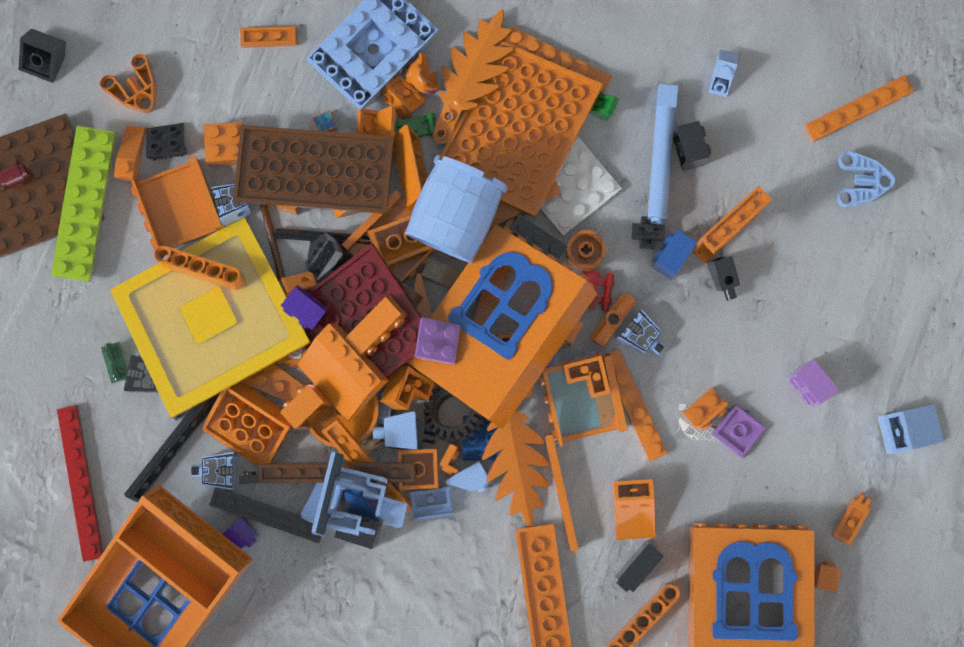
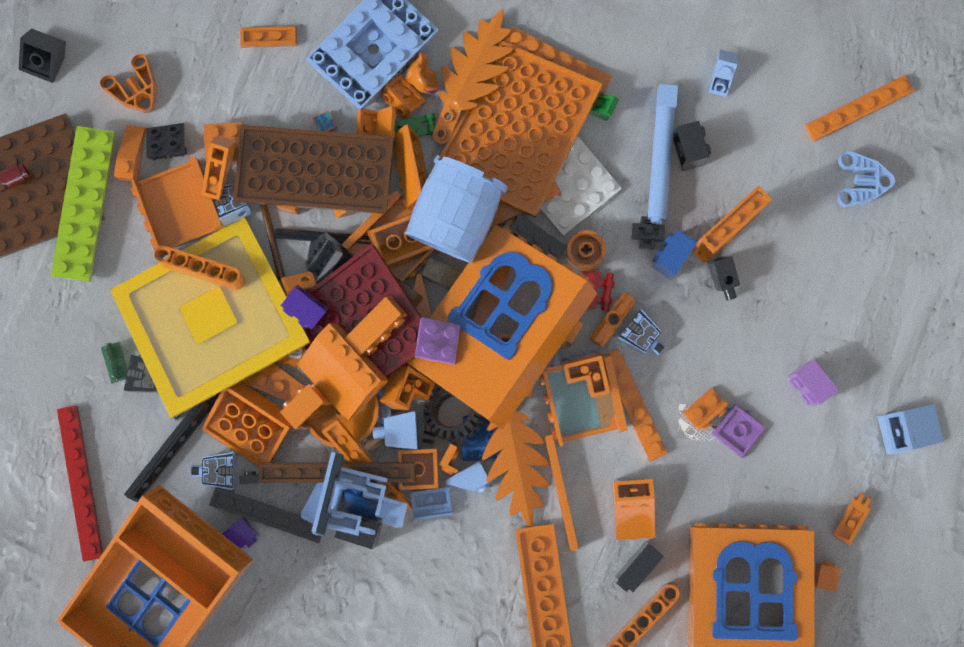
none -> orange slope [201,135,236,200]

